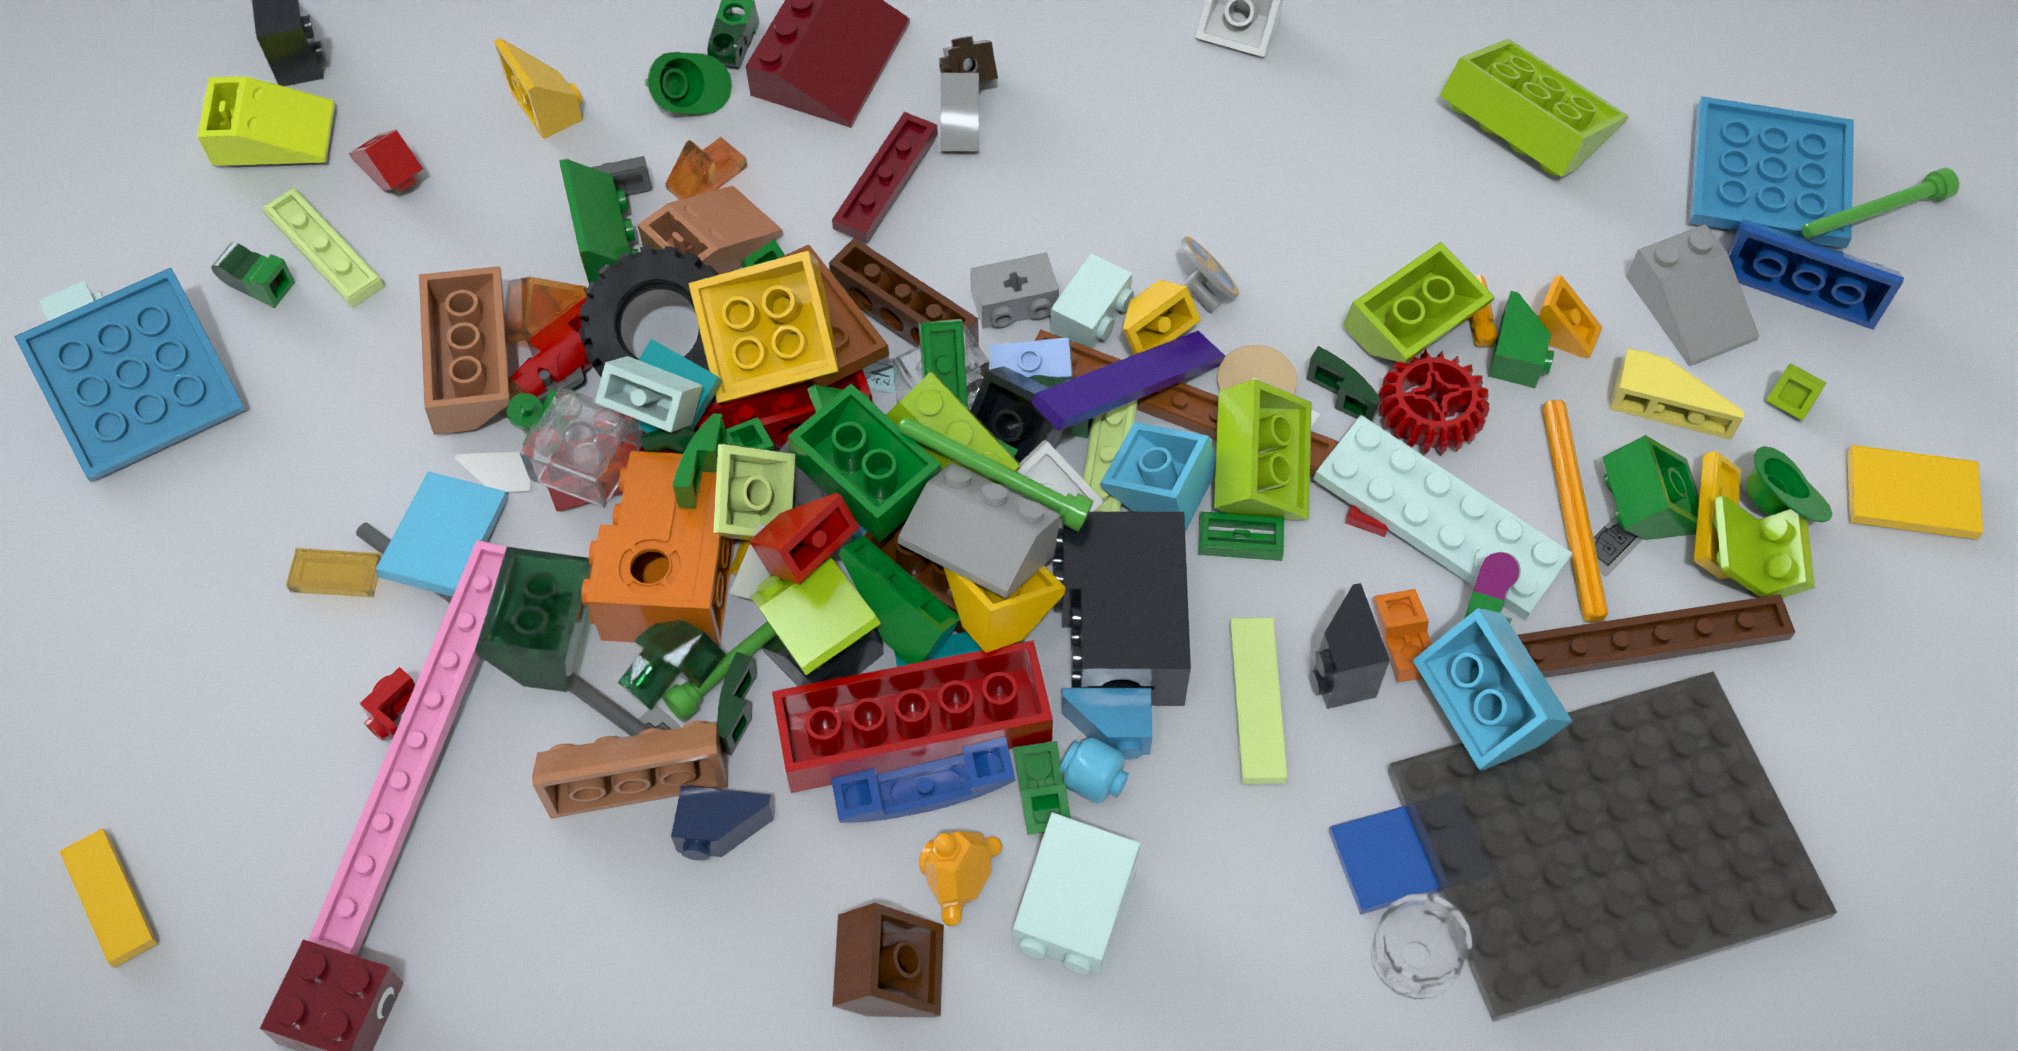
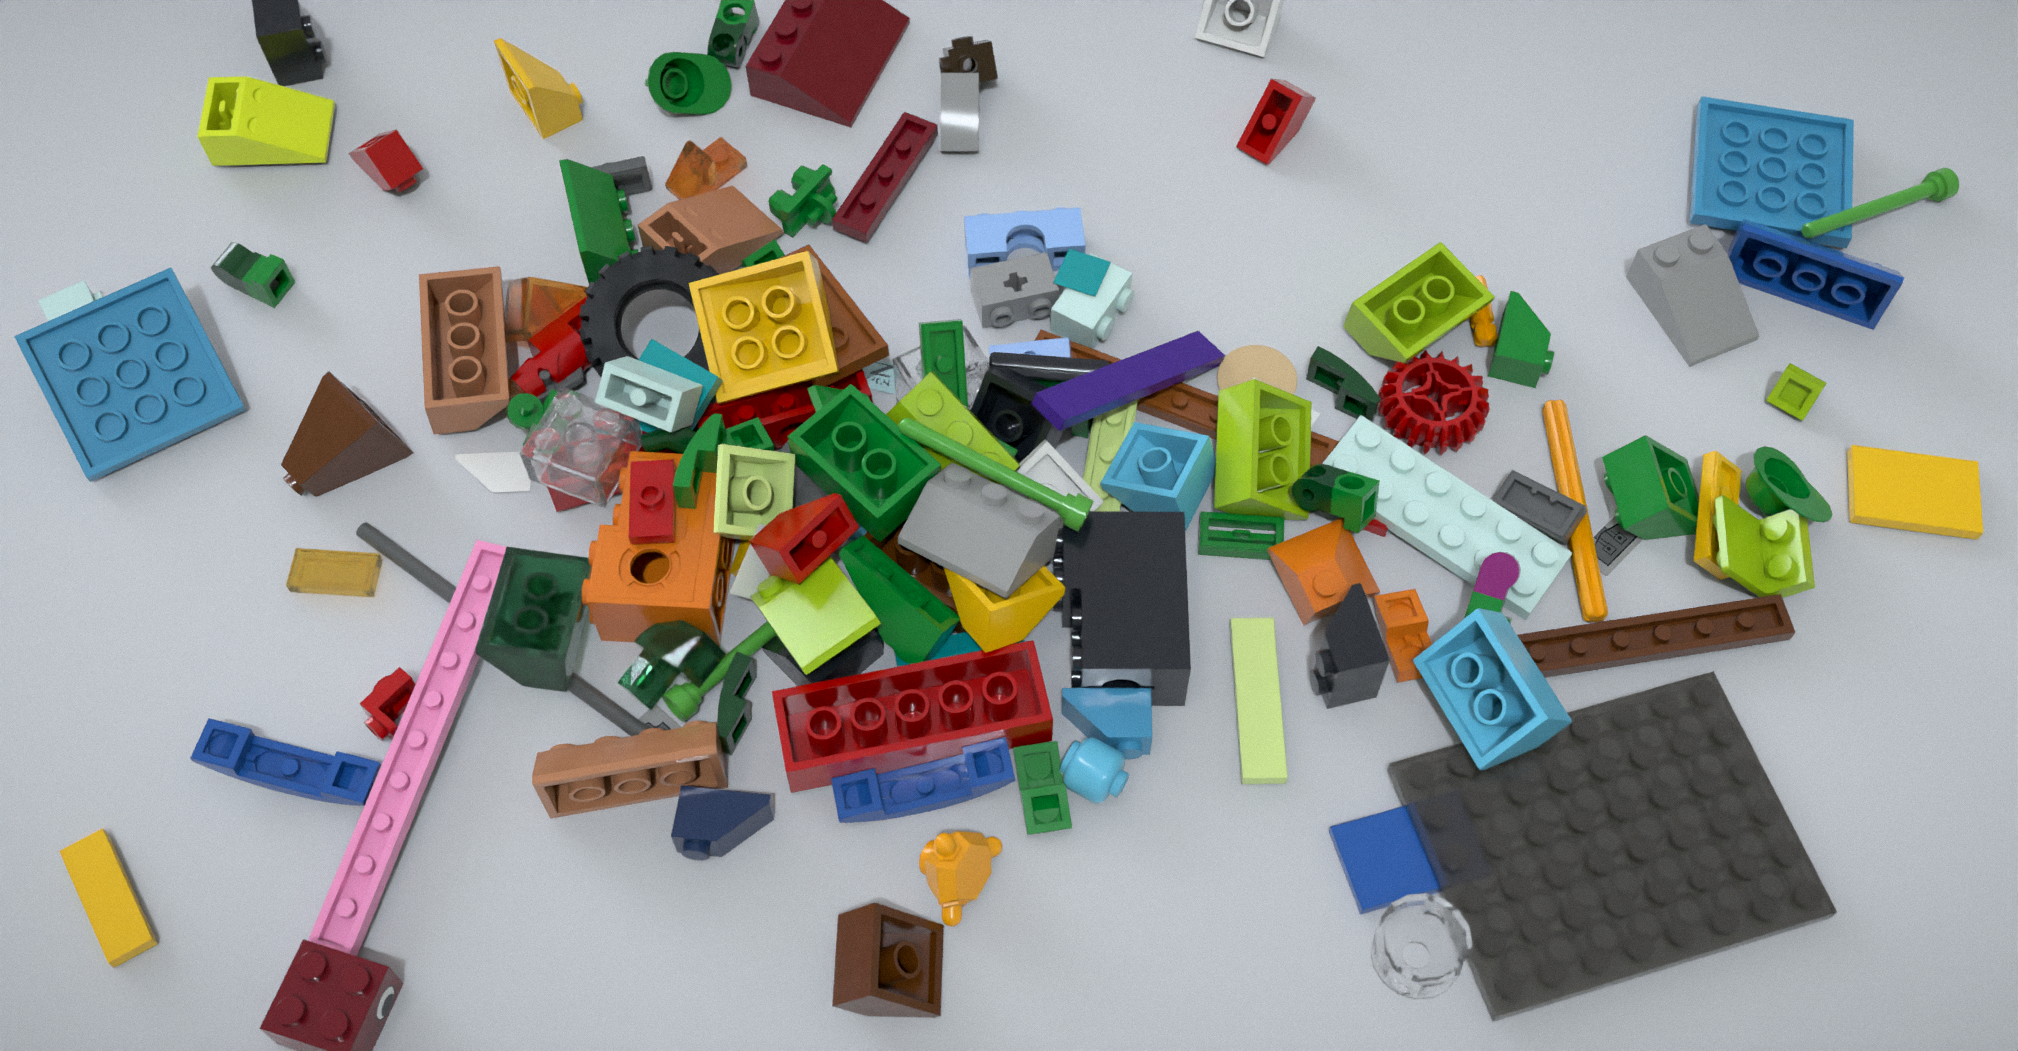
yellowish green tile [262,187,384,308] -> none
medium azure tile [376,471,508,597] -> none
reddish brown brick [829,237,979,360] -> none
light aqua slope [1013,812,1140,975] -> none
yellow slope [1123,279,1201,355] -> none
shield [1180,236,1239,312] -> none
lime slope [1440,38,1629,177] -> none
light orange slope [1538,275,1602,358] -> none
light yellow slope [1610,348,1744,440] -> none
none -> blue slope [190,718,381,806]
none -> reddish brown slope [281,371,414,497]
none -> red plate [628,459,676,545]
none -> green hips [768,164,838,238]
none -> light blue arch [964,207,1086,277]
none -> black axle [988,352,1109,382]
none -> teal sticker [1053,249,1111,297]
none -> red slope [1236,79,1316,165]
none -> orange slope [1267,518,1380,626]
none -> leg [1292,464,1380,533]
none -> dark grey plate [1492,470,1587,546]

